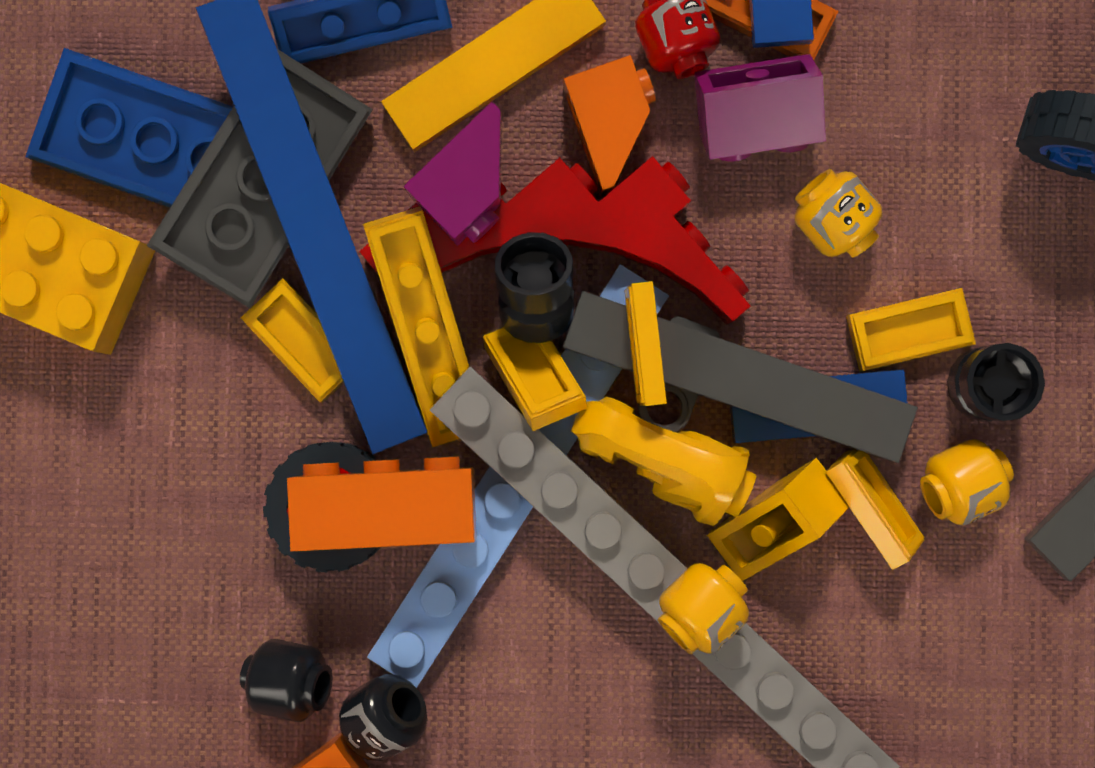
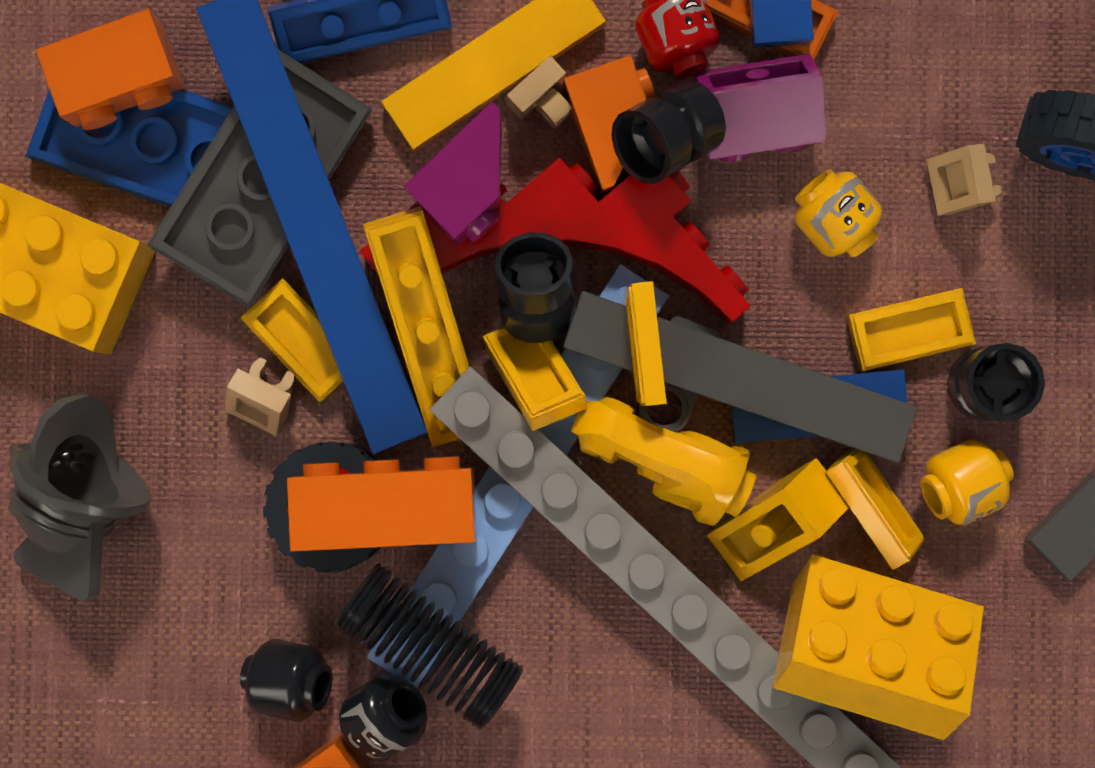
yellow head [658,563,749,655] -> none
none -> dark grey helmet [8,392,152,601]
none -> orange brick [35,8,186,130]
none -> tan tile [225,357,294,437]
none -> black piece [334,563,523,730]
none -> tan tile [506,55,573,129]
none -> black wheel [611,79,726,184]
none -> yellow brick [772,554,984,740]
none -> tan tile [926,144,1002,216]

